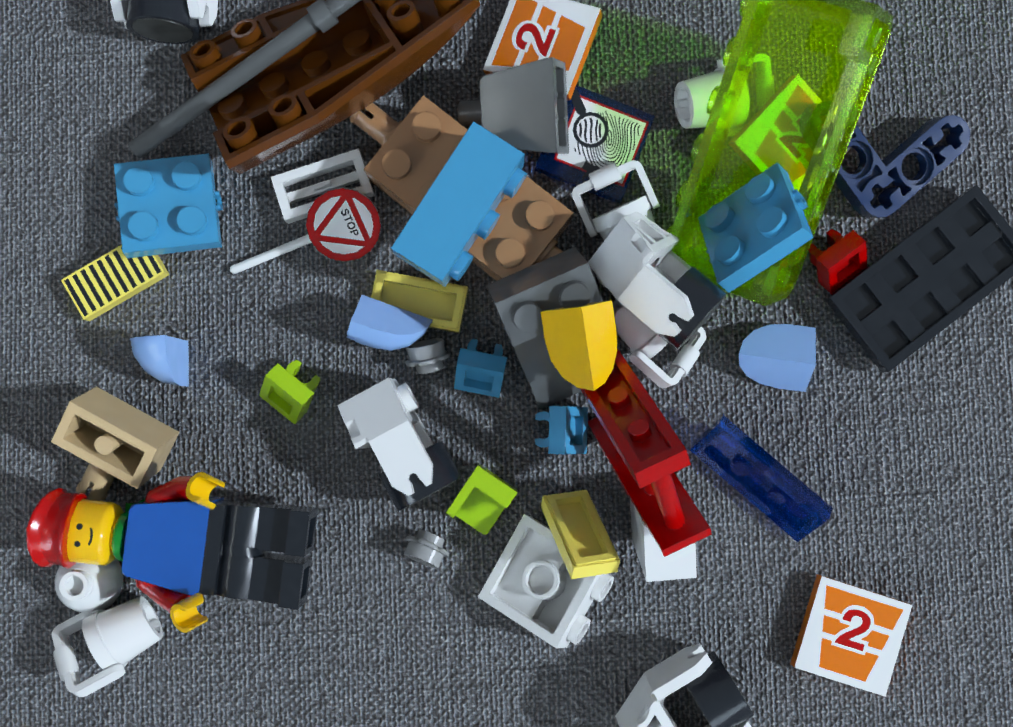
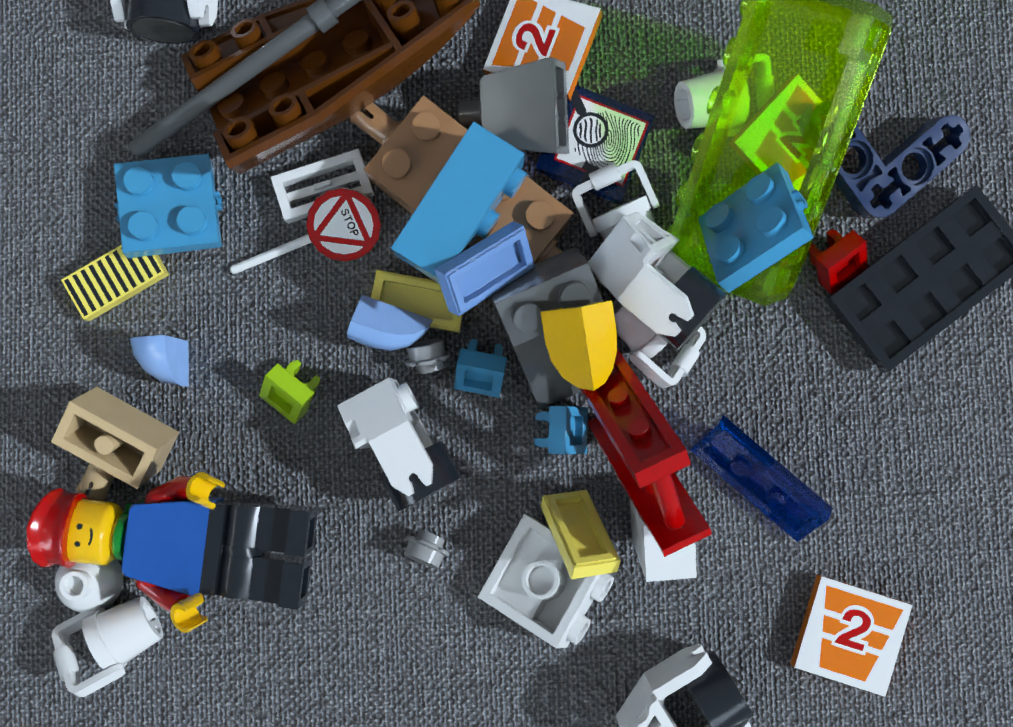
lime panel [446,464,518,535] -> none
light blue brick [739,324,816,392] -> none
none -> medium blue tile [435,221,535,317]

